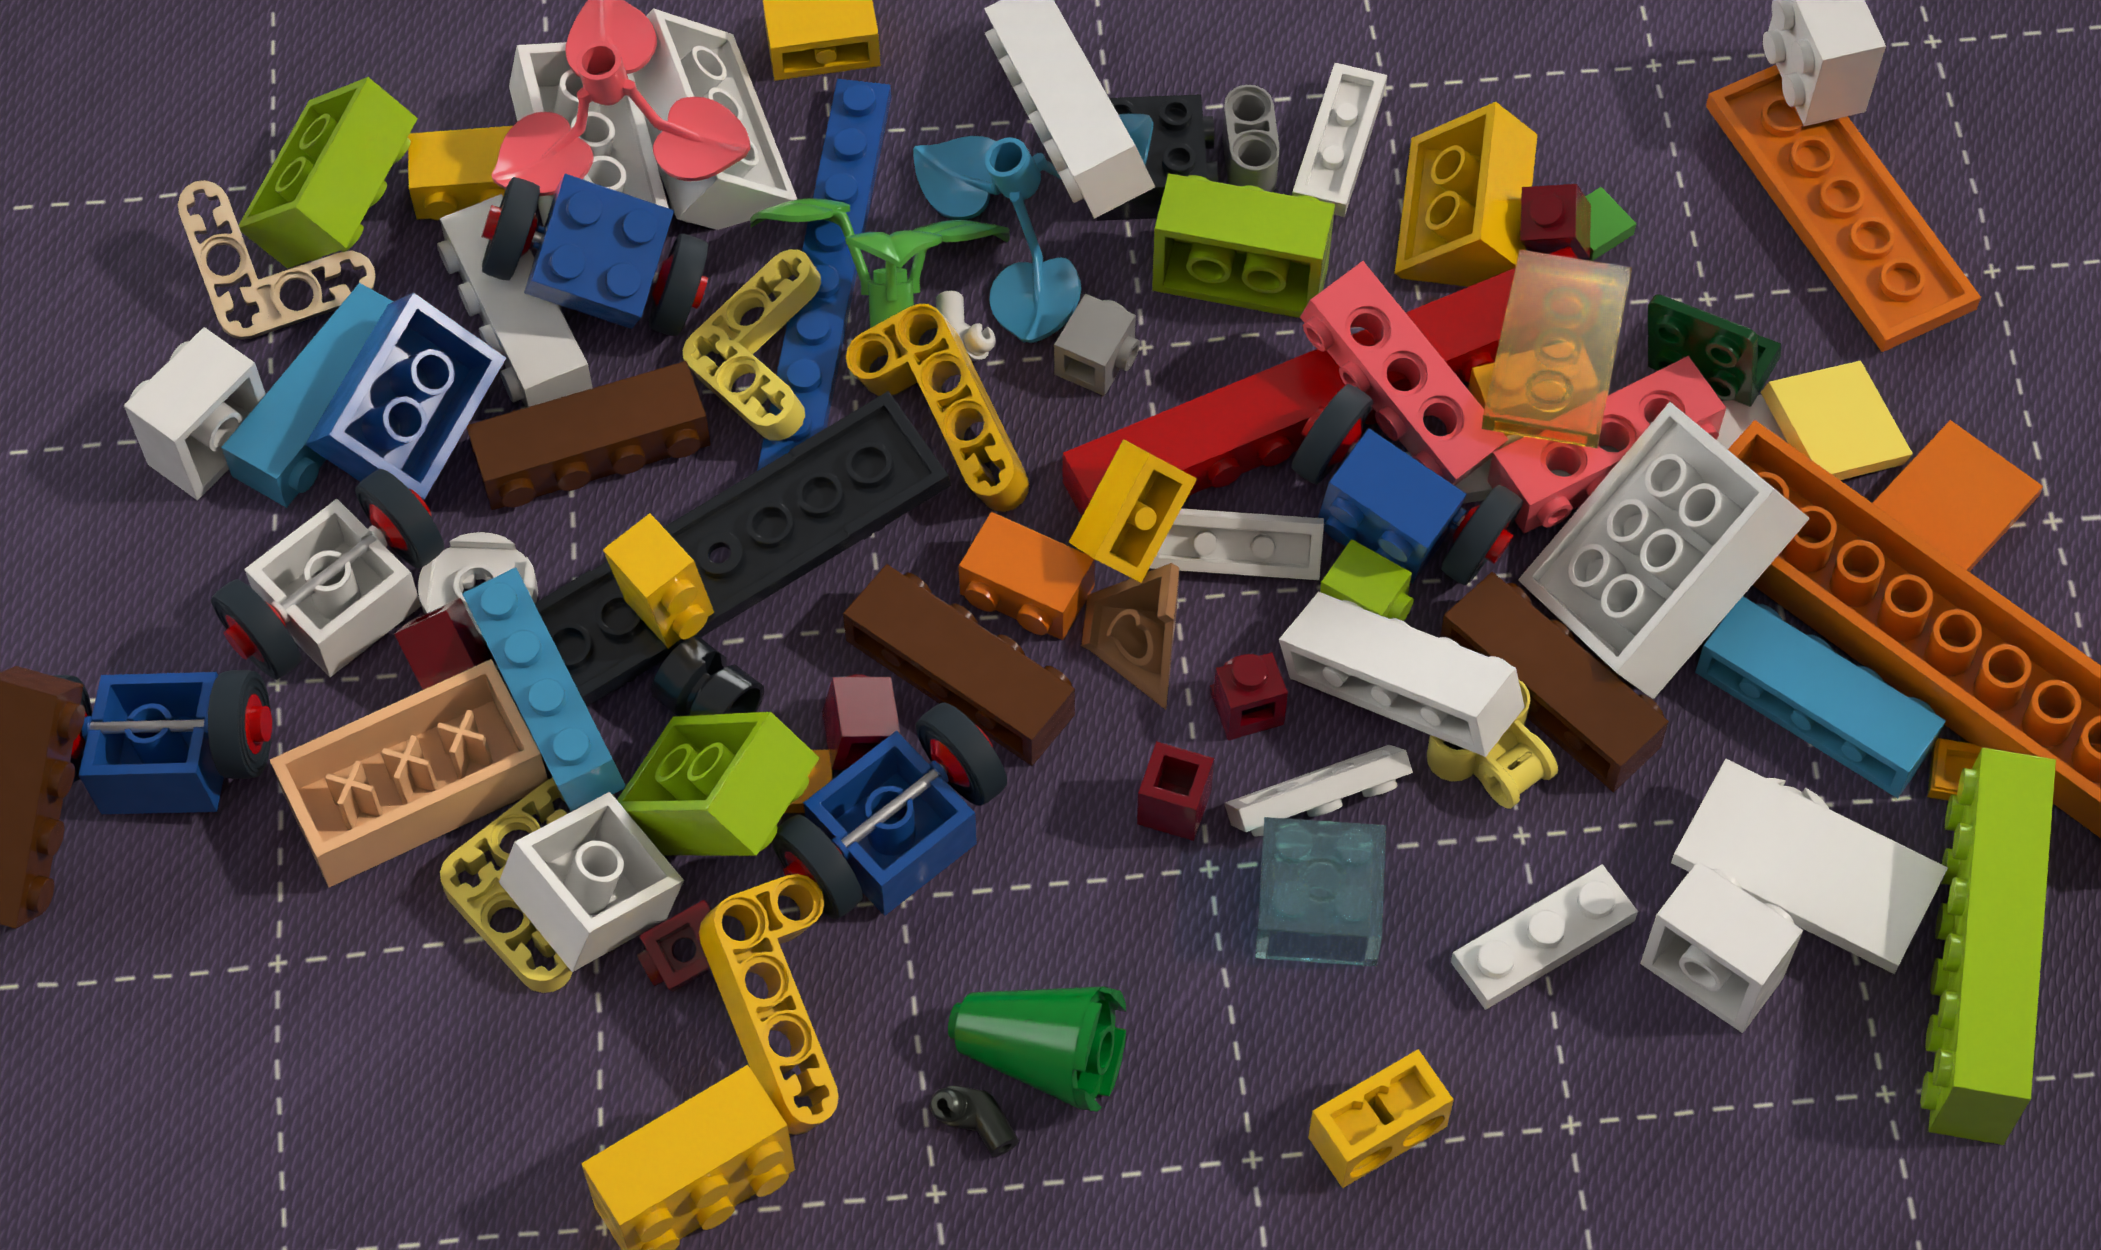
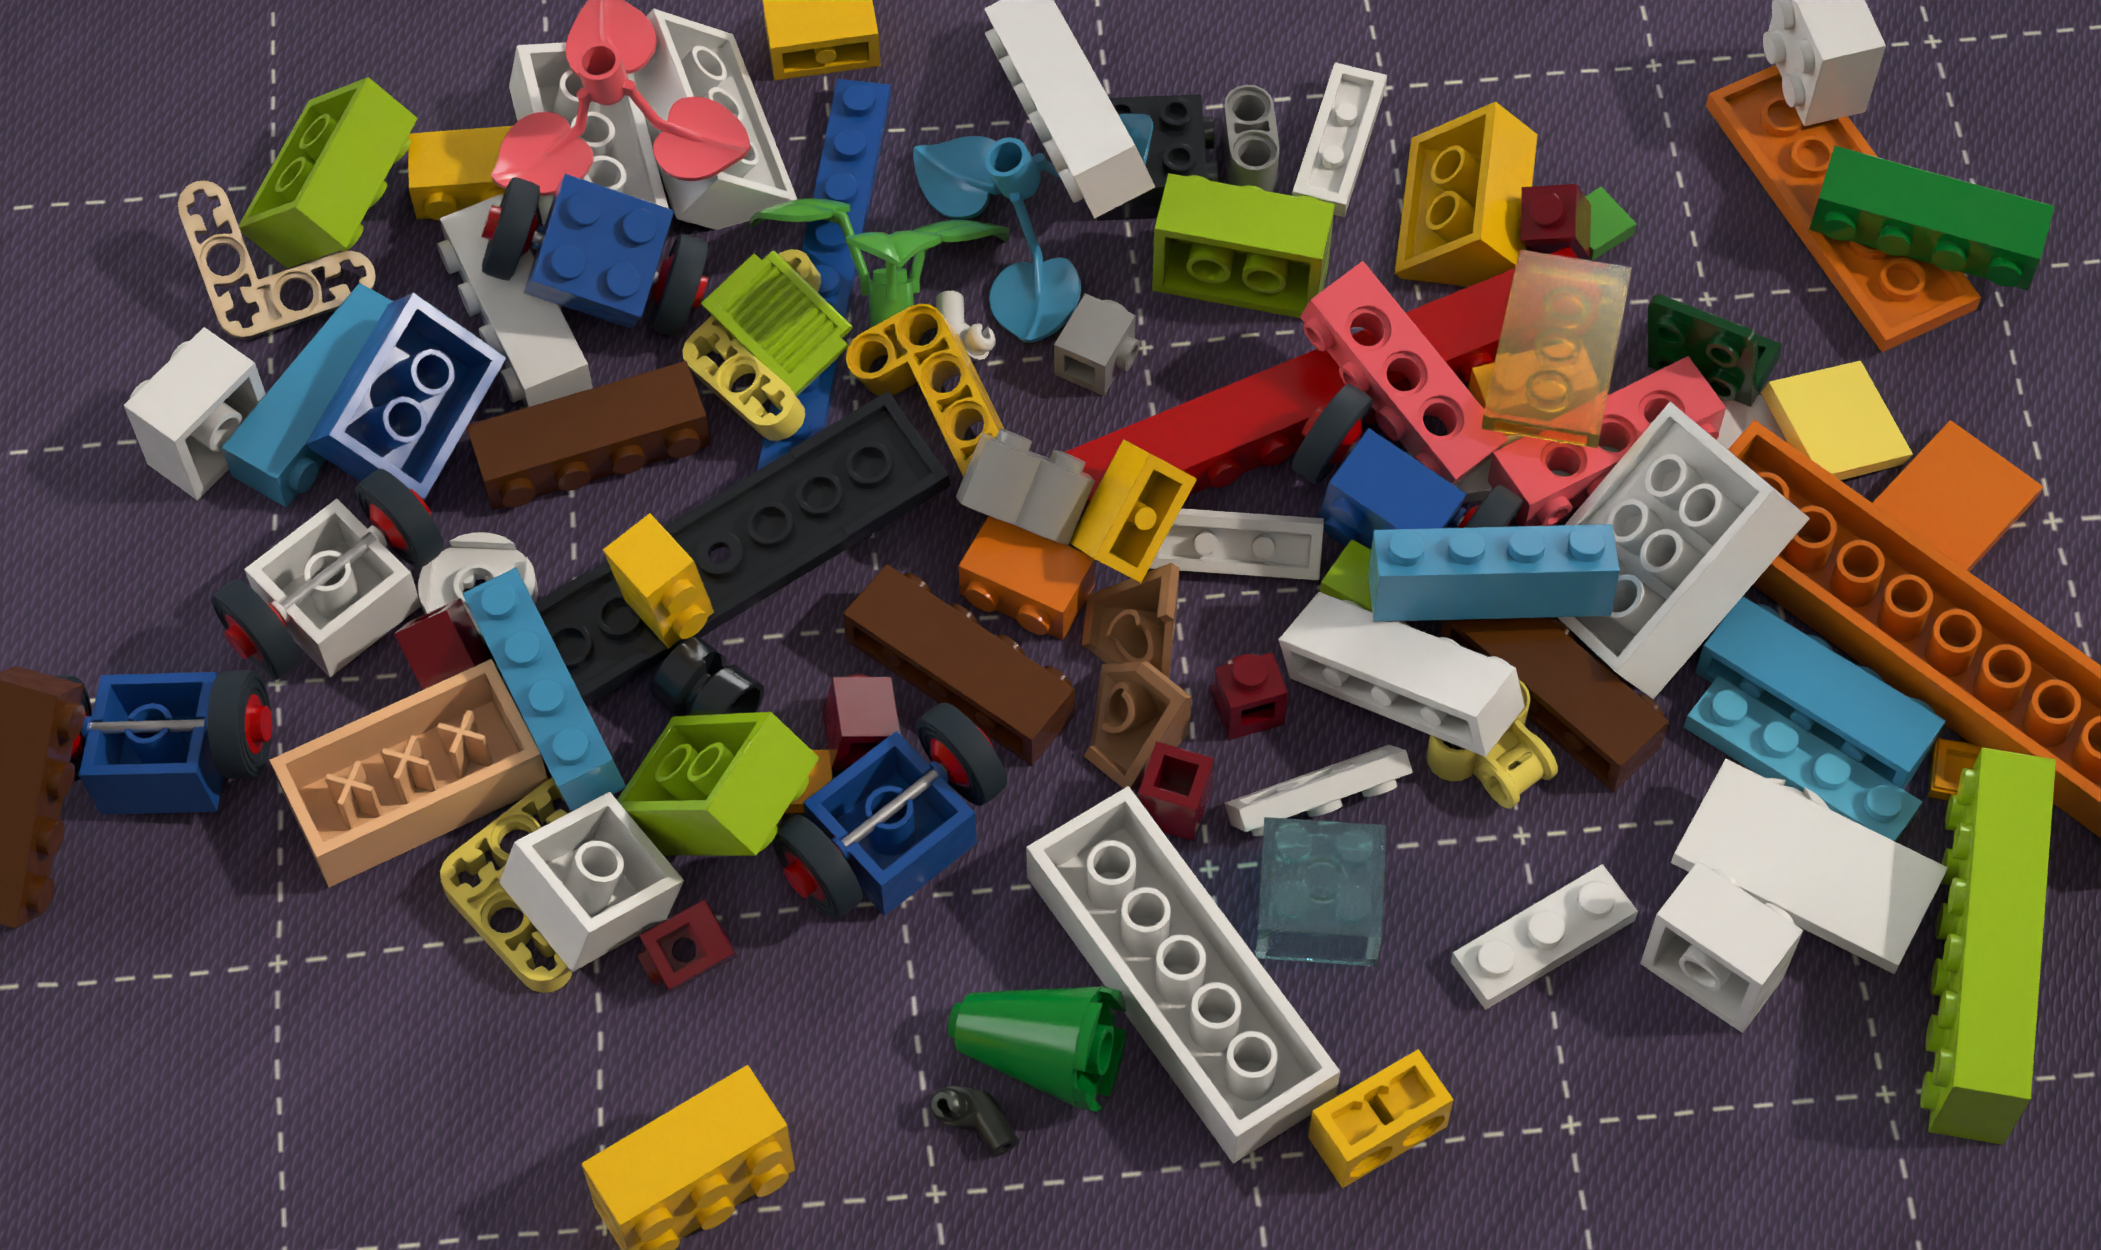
yellow beam [699,874,839,1135] -> none
none -> lime window [701,250,853,396]
none -> light grey brick [956,428,1095,545]
none -> white brick [1026,786,1340,1164]
none -> medium nougat slope [1084,661,1191,791]
none -> dark azure brick [1368,524,1620,622]
none -> medium azure plate [1683,676,1923,842]
none -> green brick [1809,146,2055,291]

